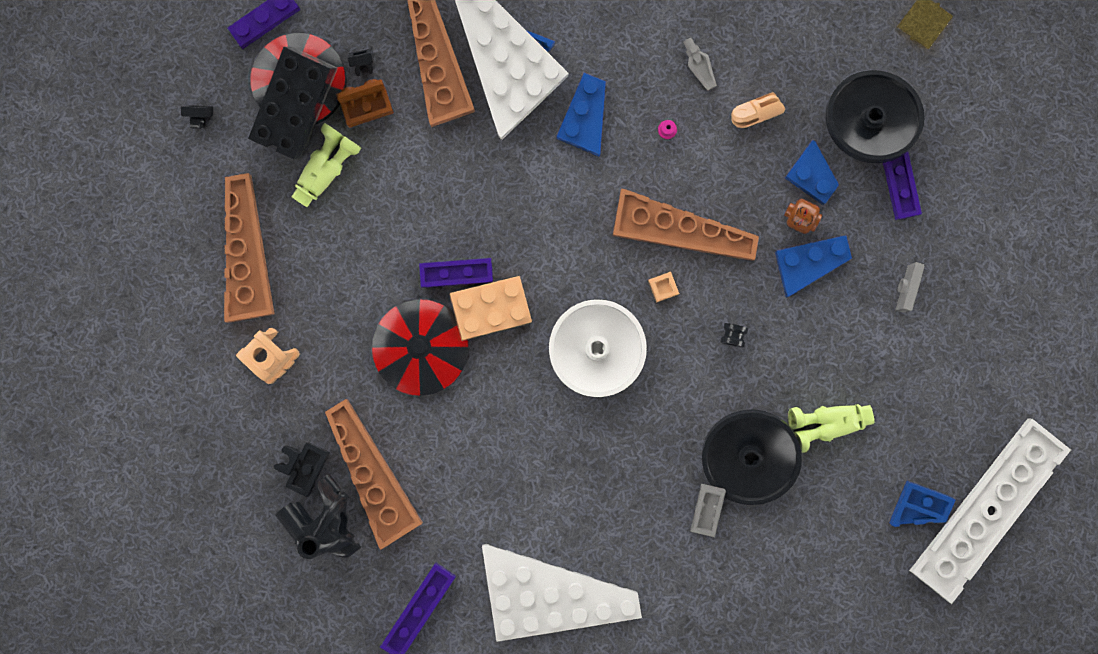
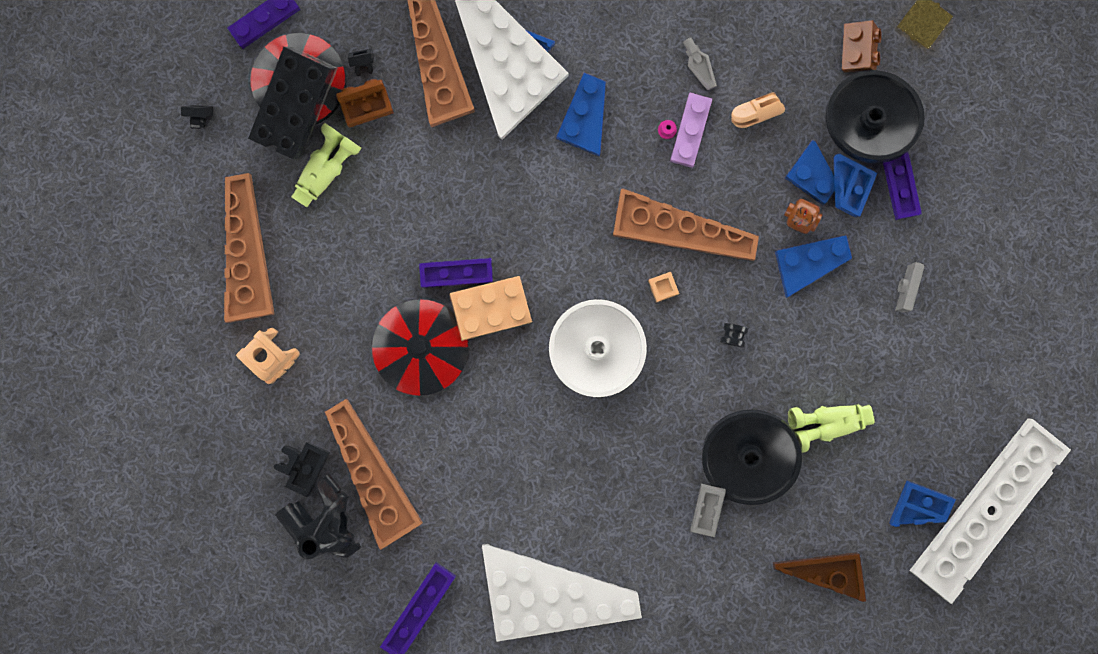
none -> lavender plate [670,93,712,168]
none -> reddish brown wing [773,552,866,602]
none -> blue wing [833,154,877,217]
none -> bracket [842,20,882,72]

